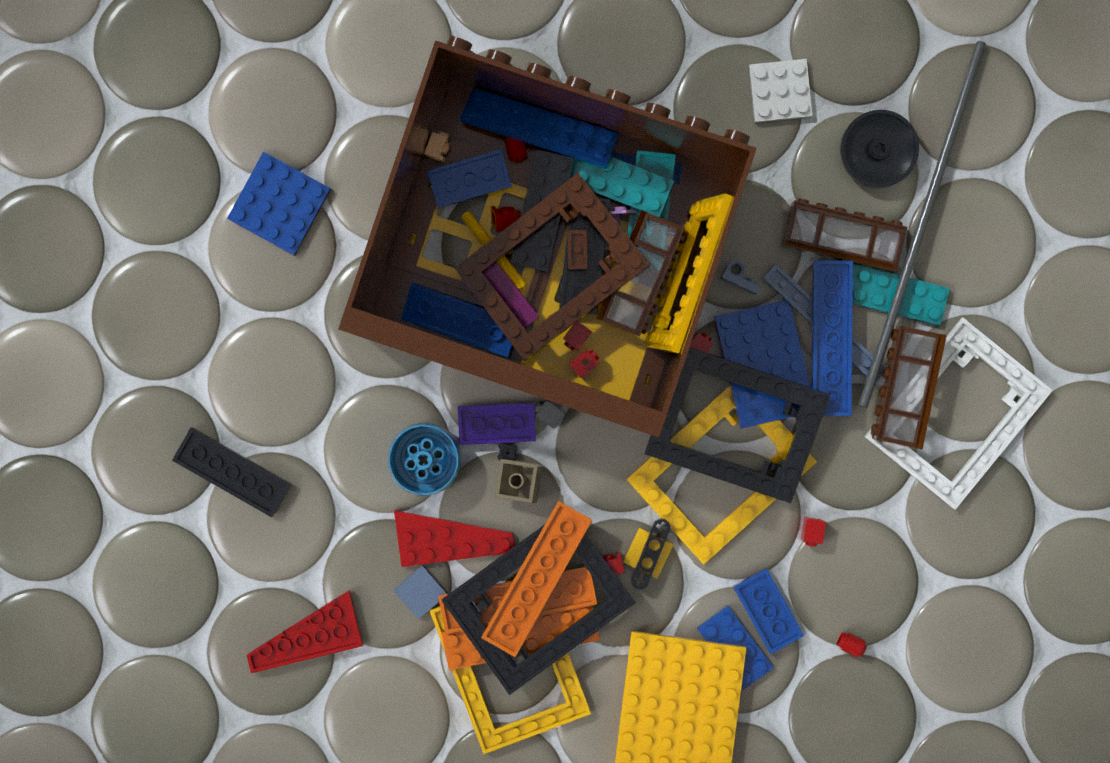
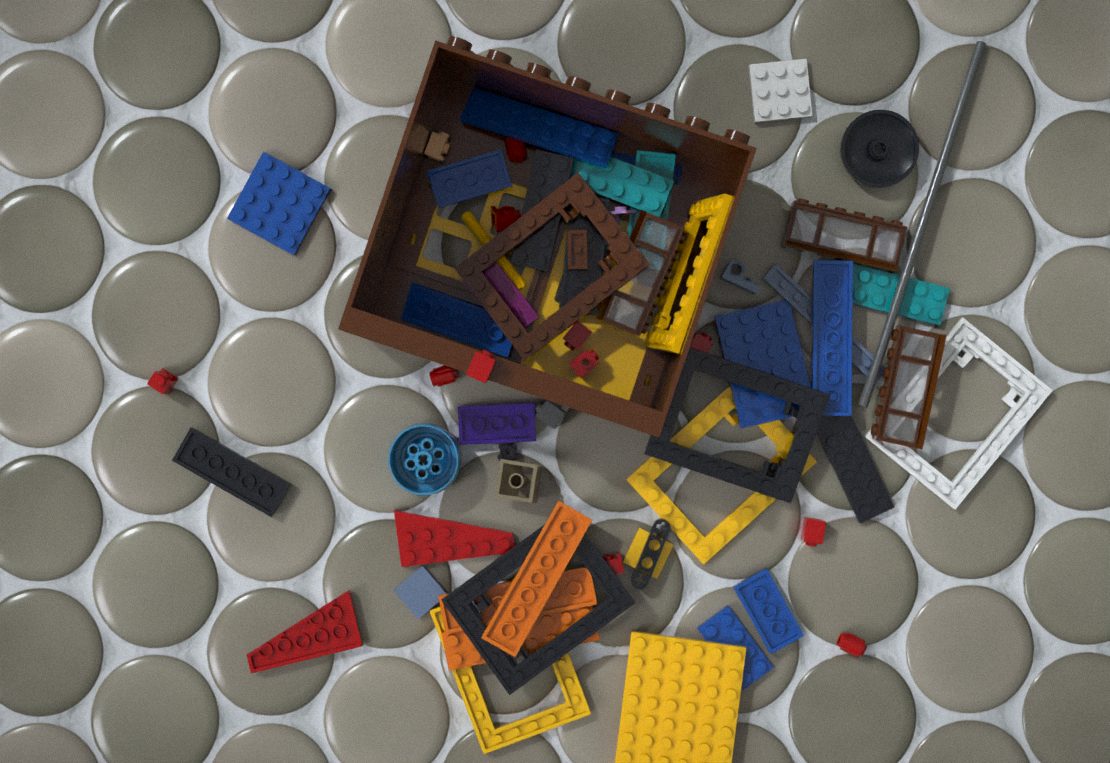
none -> red brick [147,368,179,394]
none -> red brick [429,365,459,387]
none -> red brick [466,349,497,384]
none -> black plate [817,415,895,523]

